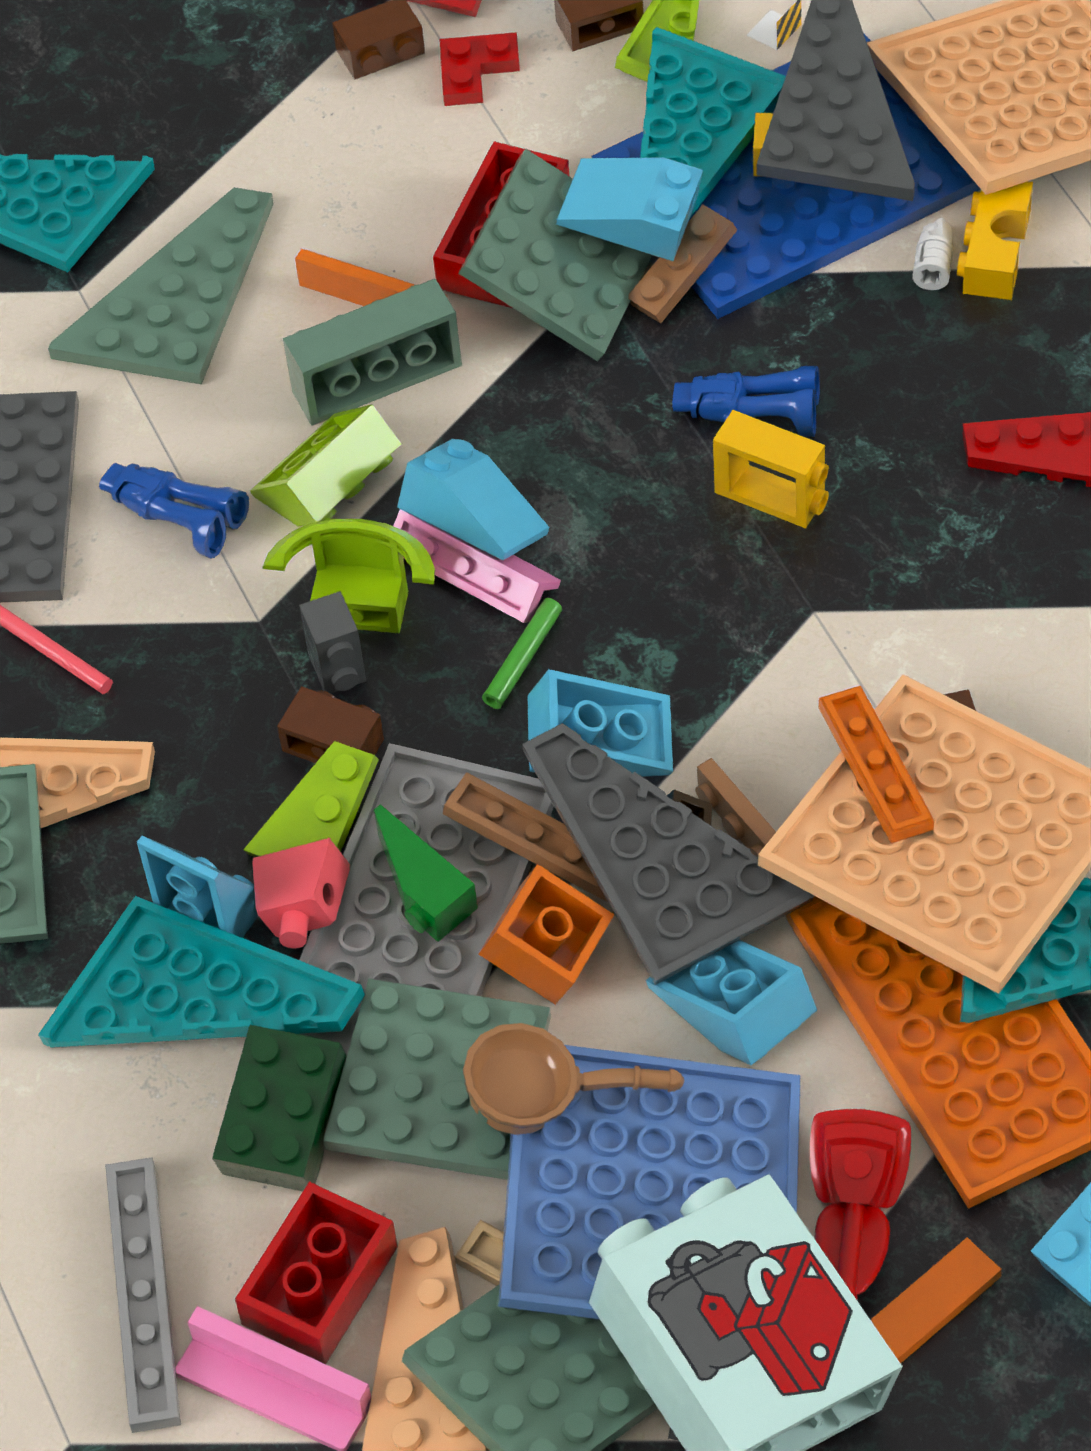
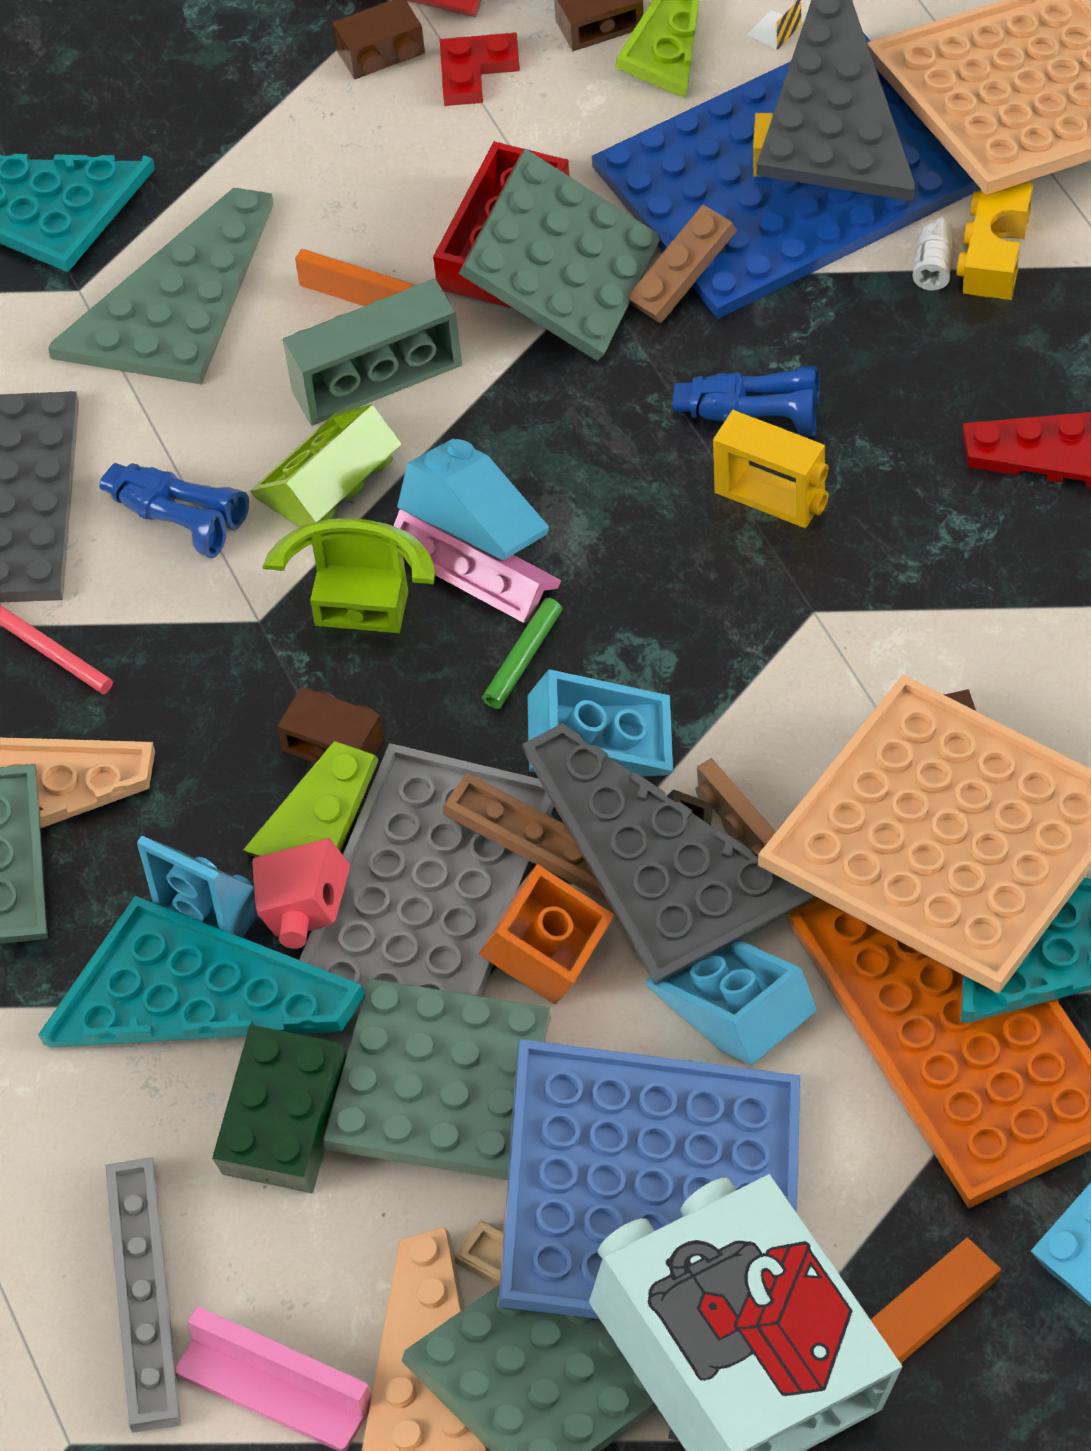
red brick [235,1181,398,1364] -> none
dark grey brick [299,591,366,694] -> none
green slope [374,804,478,942] -> none
medium nougat piece [463,1023,685,1135] -> none
medium azure slope [556,157,703,261] -> none
teal wing [640,27,786,218] -> none
red piece [809,1109,912,1300] -> none
orange tile [818,685,935,843] -> none

